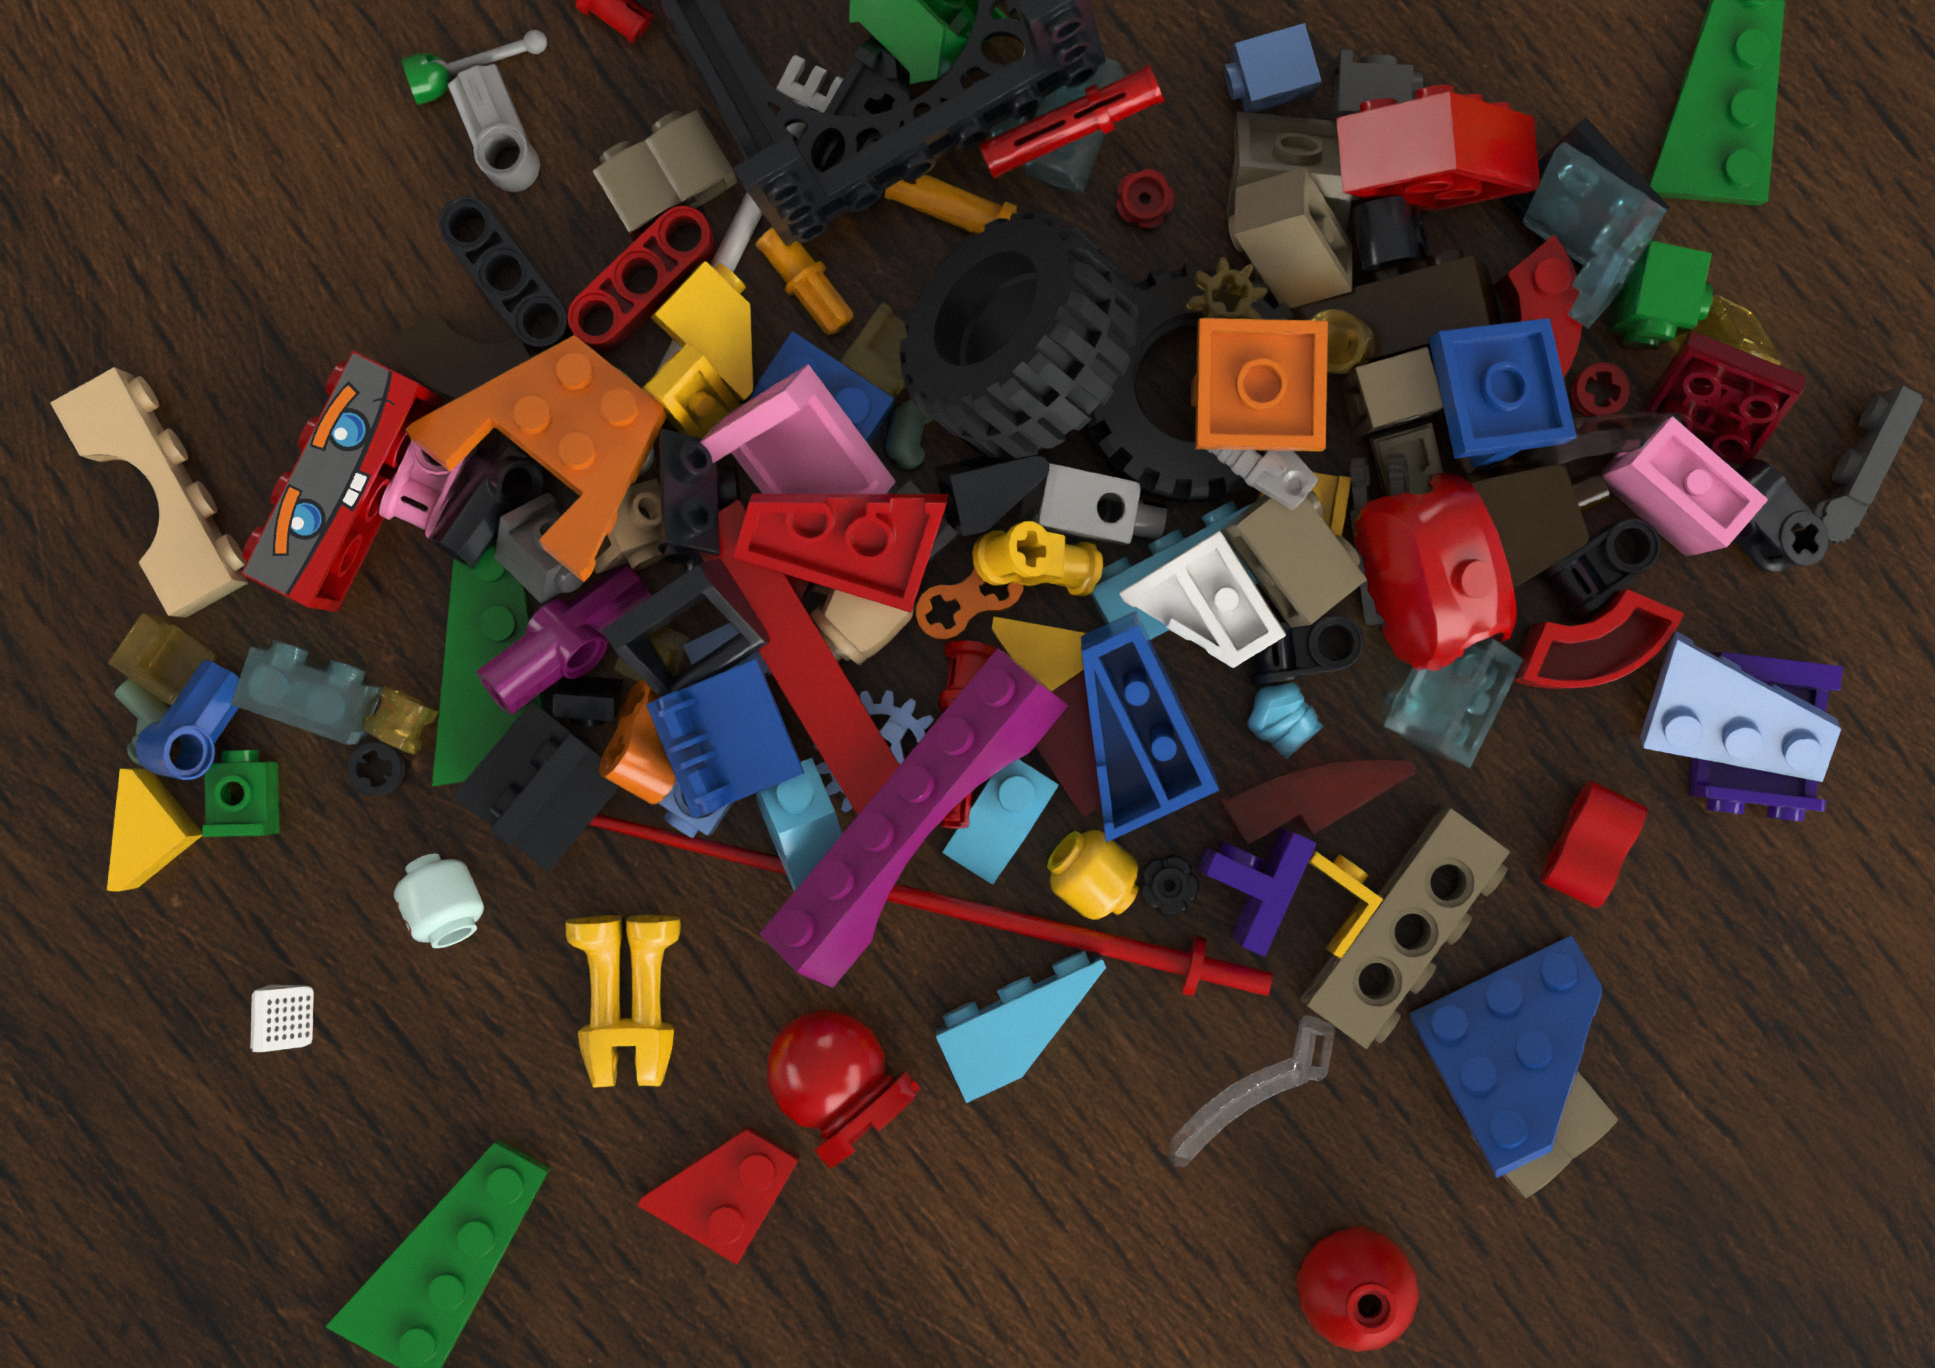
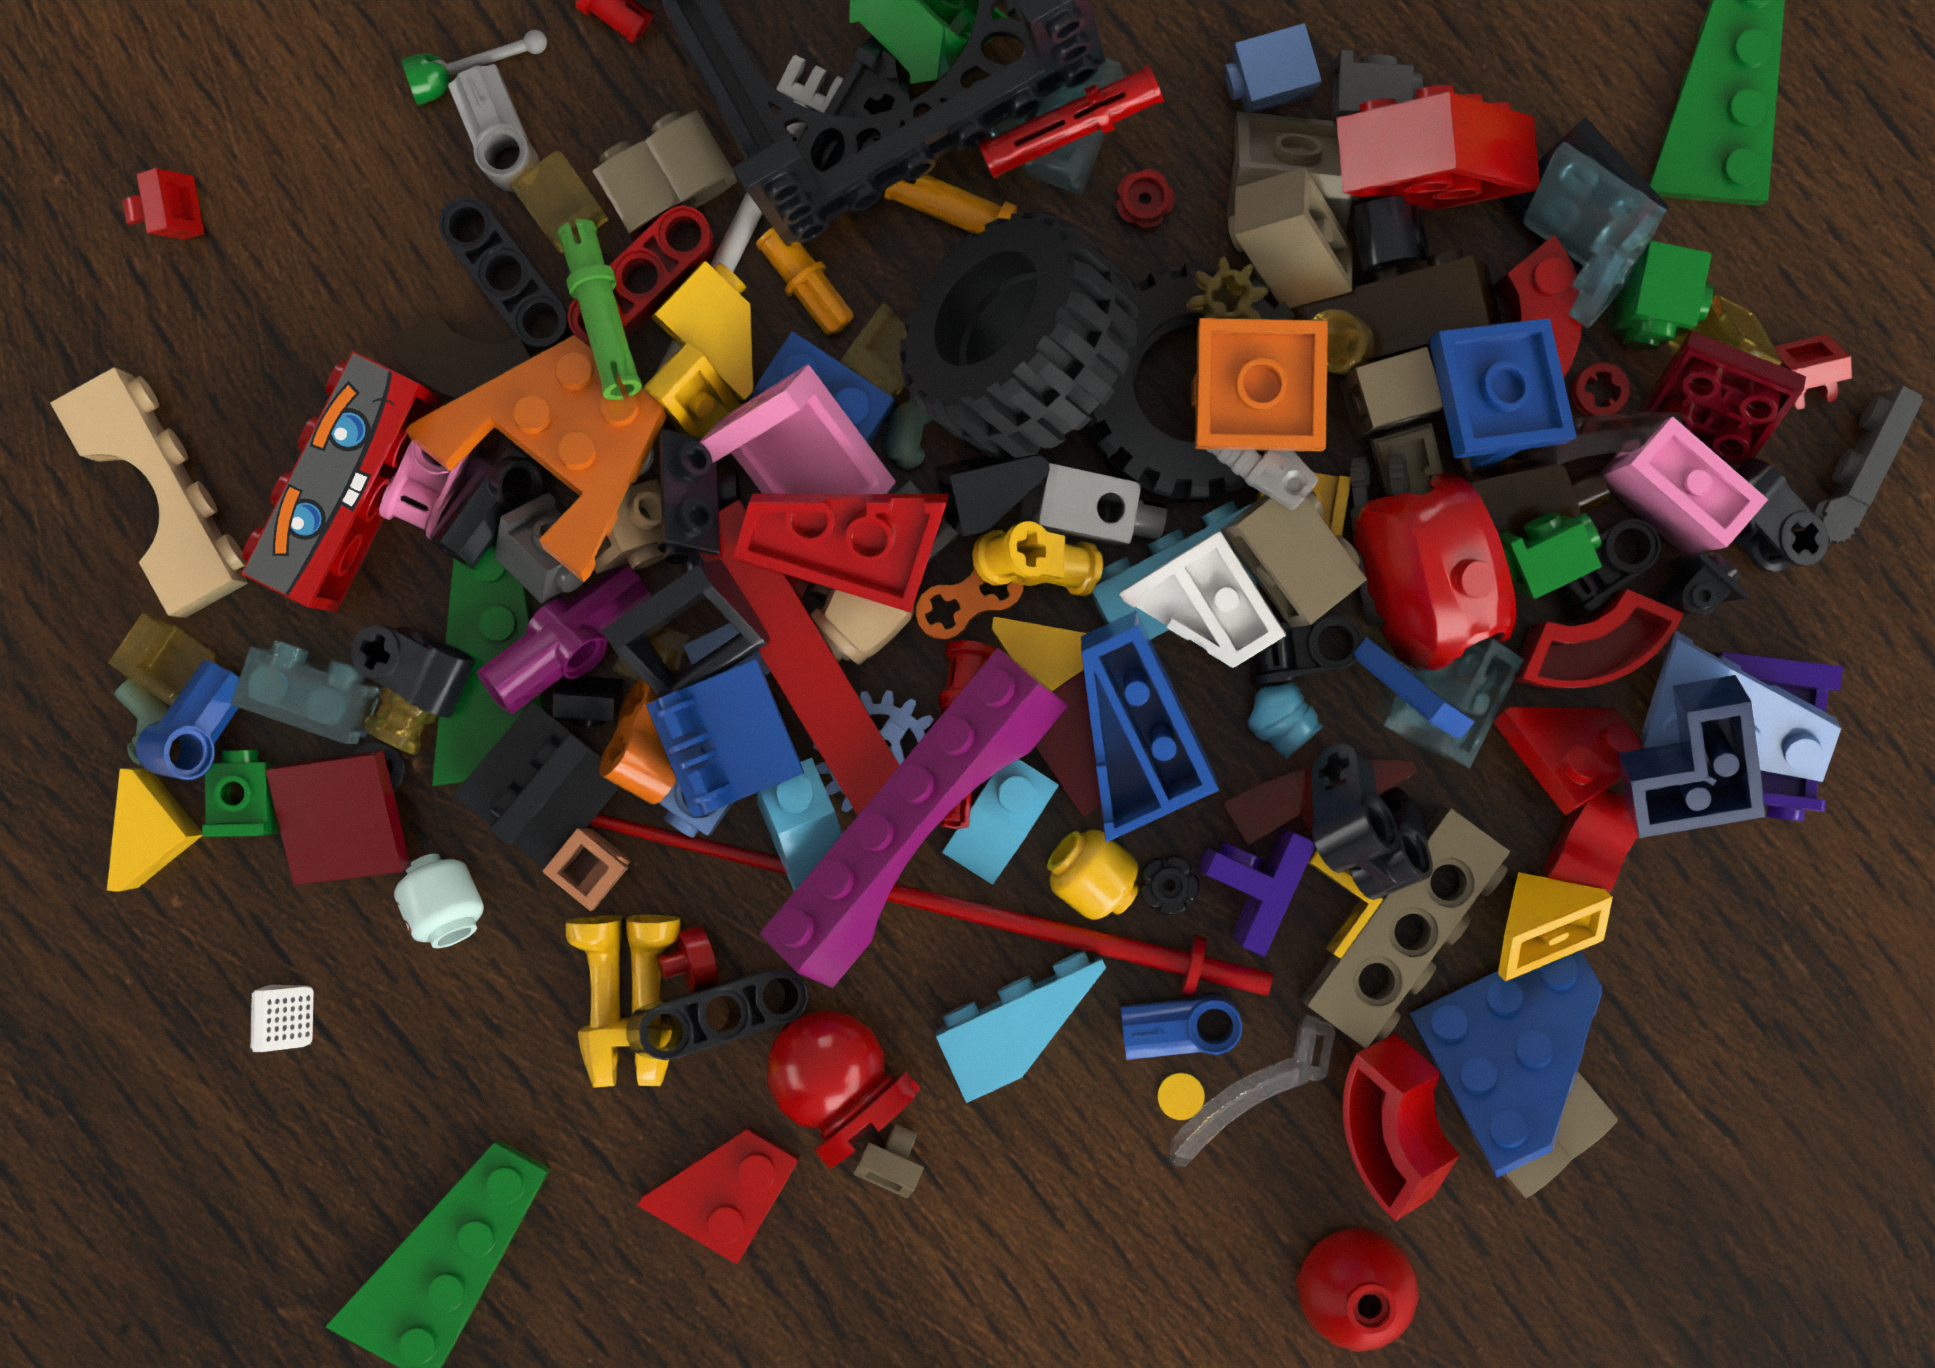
none -> red tile [122,168,204,240]
none -> dark red tile [265,750,411,885]
none -> black piece [351,624,476,718]
none -> clear yellow panel [510,151,609,254]
none -> nougat leg [542,828,630,911]
none -> bright green pin [557,219,642,400]
none -> black beam [626,968,809,1060]
none -> red tile [657,925,718,990]
none -> dark tan tile [853,1124,924,1199]
none -> blue piece [1121,992,1242,1060]
none -> yellow piece [1157,1072,1205,1120]
none -> black piece [1311,743,1433,900]
none -> red brick [1343,1033,1460,1222]
none -> blue tile [1353,637,1475,739]
none -> red wing [1493,707,1645,816]
none -> green brick [1498,512,1602,599]
none -> yellow slope [1498,872,1613,982]
none -> dark blue brick [1618,675,1766,838]
none -> black hinge [1657,552,1749,618]
none -> red tile [1769,334,1852,410]

